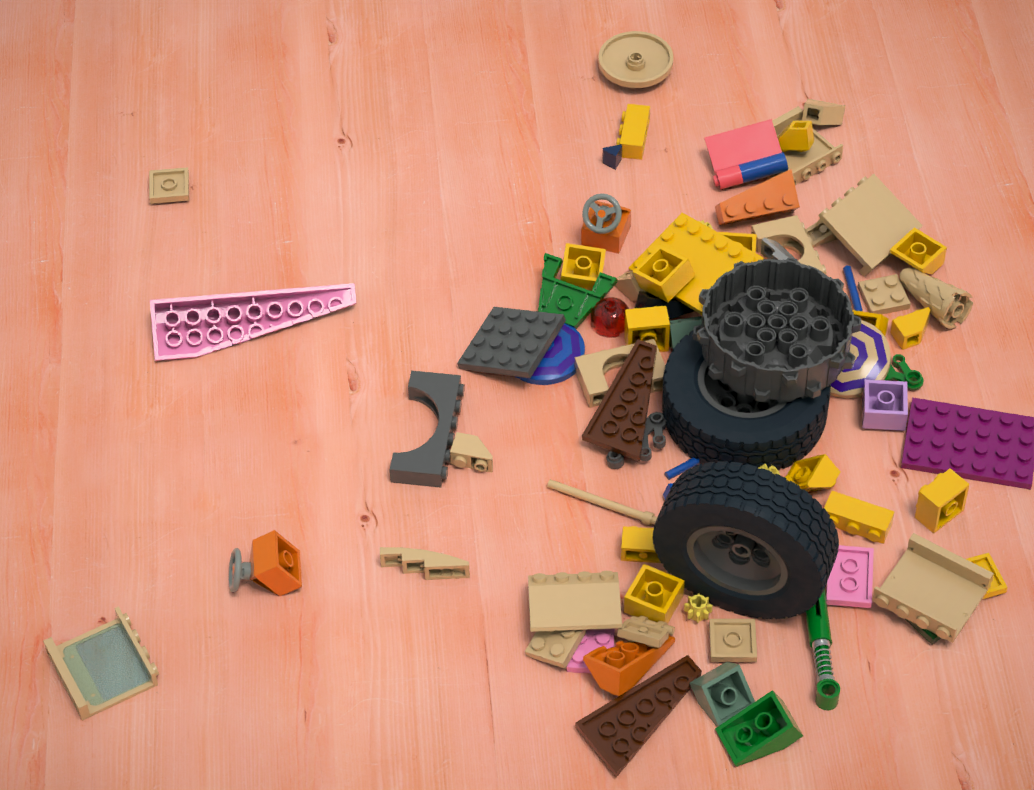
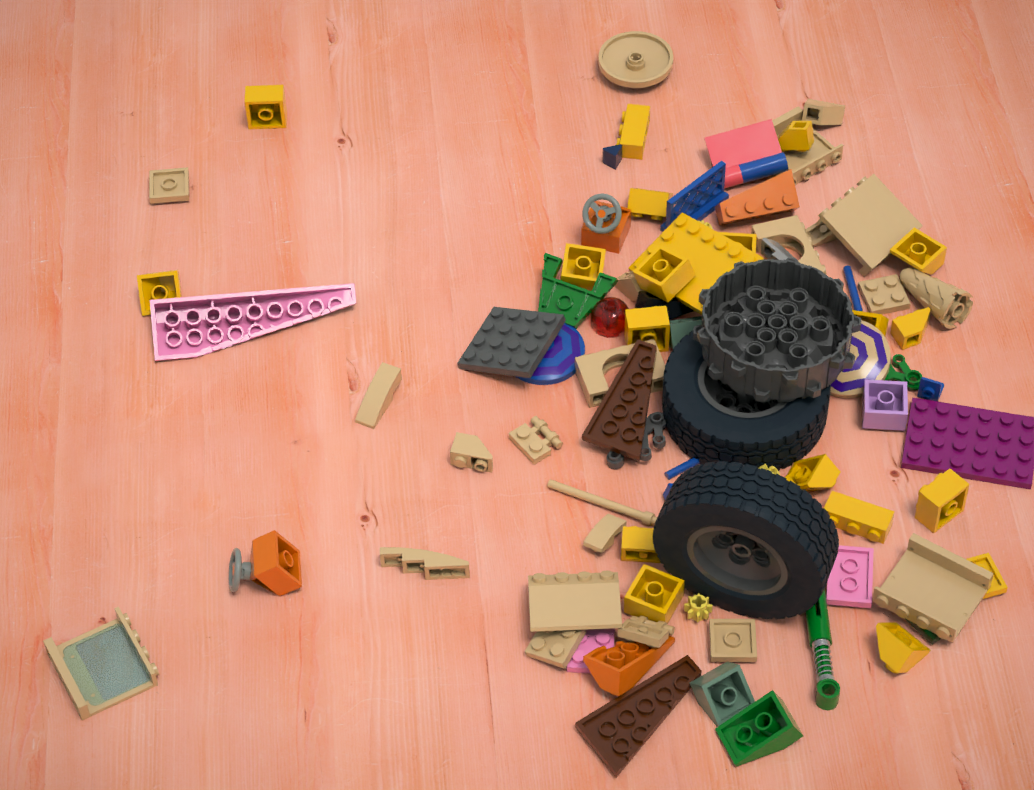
dark grey arch [389,370,465,488] -> none
none -> yellow slope [137,270,182,316]
none -> yellow brick [244,85,287,129]
none -> tan slope [355,362,402,429]
none -> tan plate [508,416,563,465]
none -> tan slope [583,513,627,553]
none -> yellow slope [627,188,673,220]
none -> blue fence [660,161,729,232]
none -> yellow slope [876,622,931,673]
none -> blue bracket [917,377,944,401]

